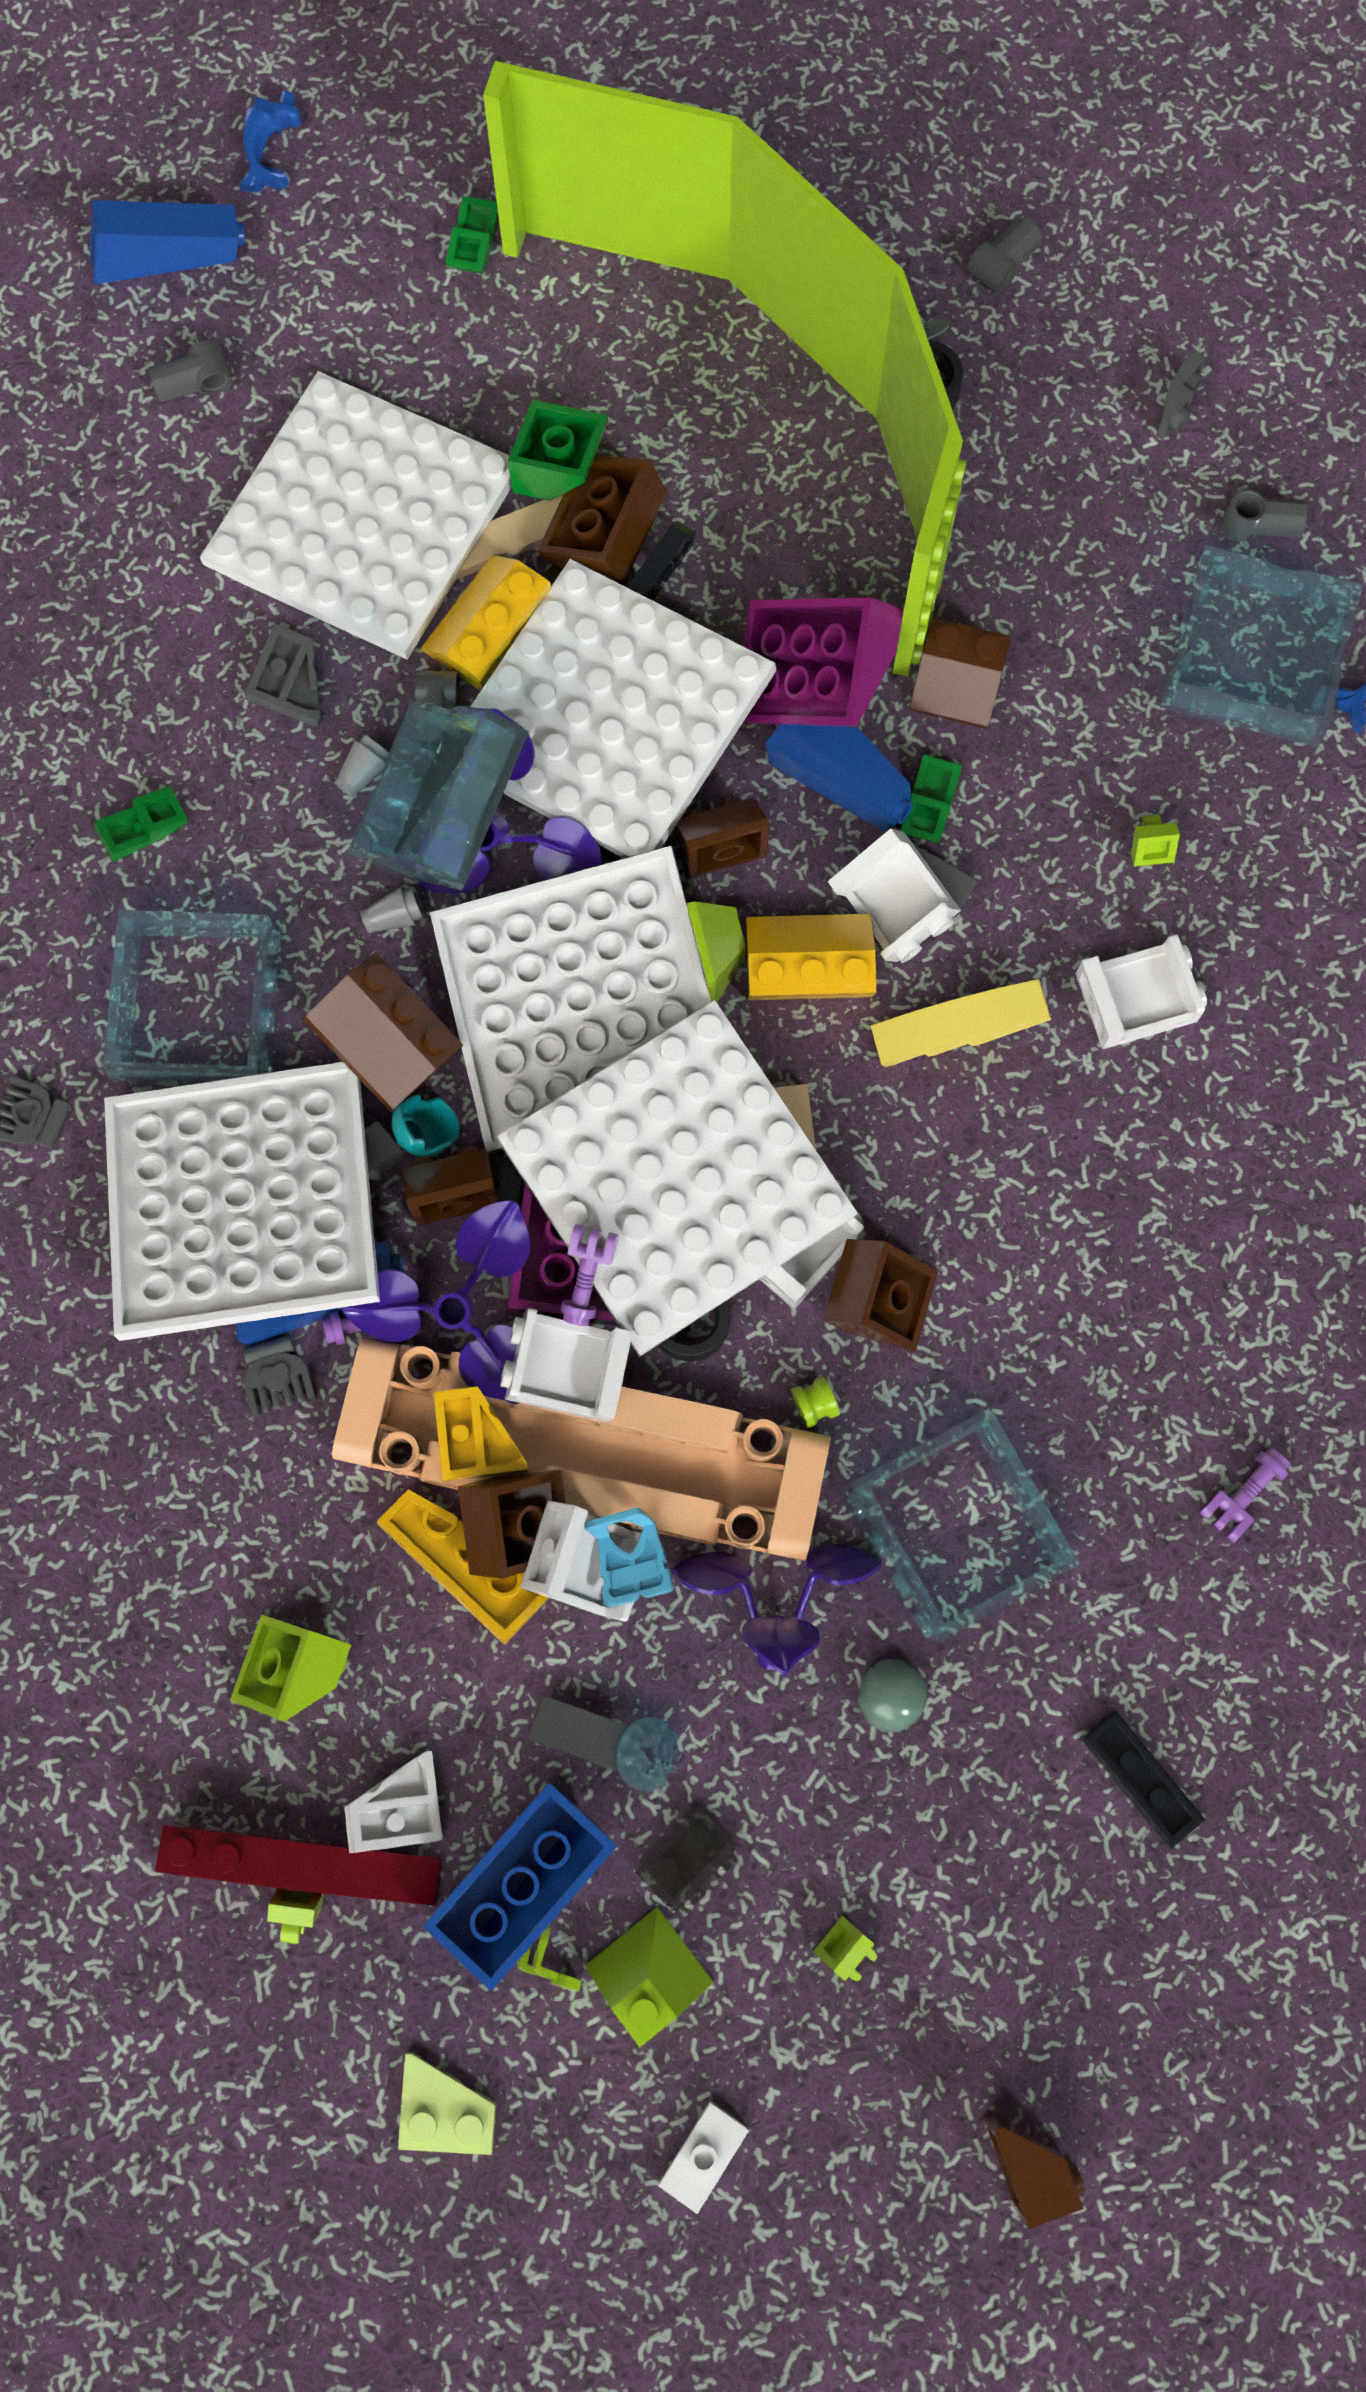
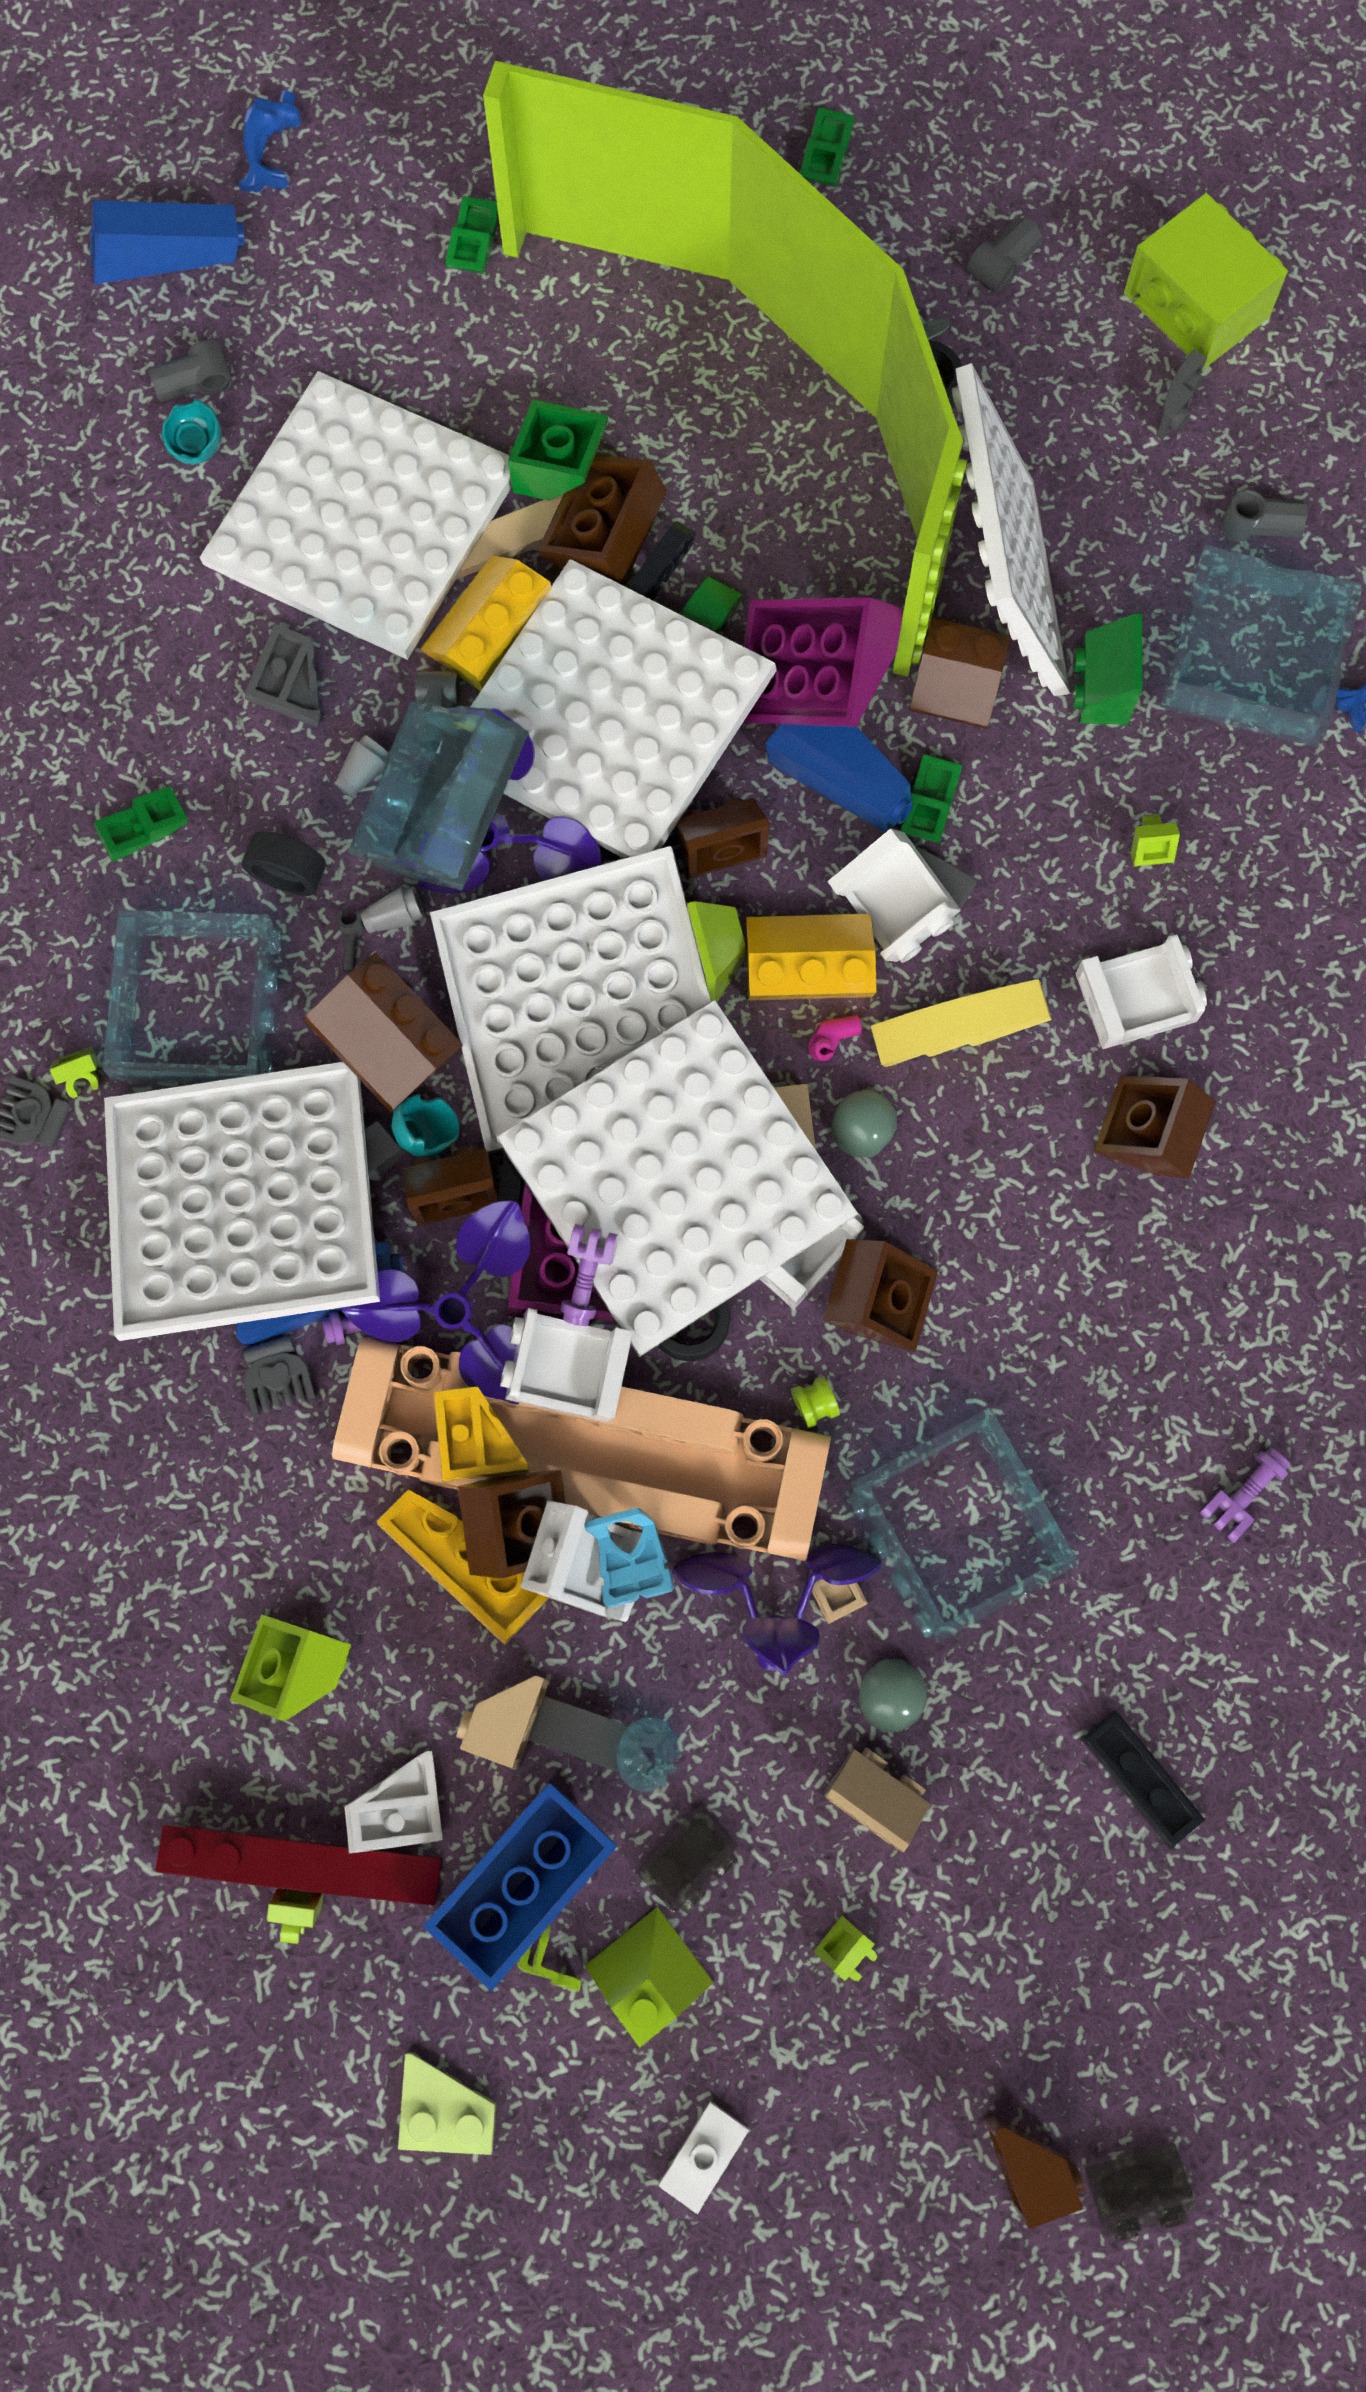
none -> lime tile [49,1046,99,1098]
none -> teal hair [161,399,222,465]
none -> black tyre [242,831,326,896]
none -> dark grey hand [336,910,364,970]
none -> tan slope [456,1676,550,1768]
none -> green slope [680,576,742,634]
none -> green slope [800,107,855,187]
none -> dark pink arm [808,1015,862,1061]
none -> tan tile [812,1578,868,1624]
none -> tan slope [822,1748,930,1852]
none -> sand green hair [831,1089,897,1157]
none -> white plate [952,363,1071,696]
none -> green slope [1072,614,1142,725]
none -> clear smoke bracket [1084,2143,1195,2241]
none -> reddish brown slope [1094,1076,1216,1178]
none -> lime container [1124,193,1288,371]

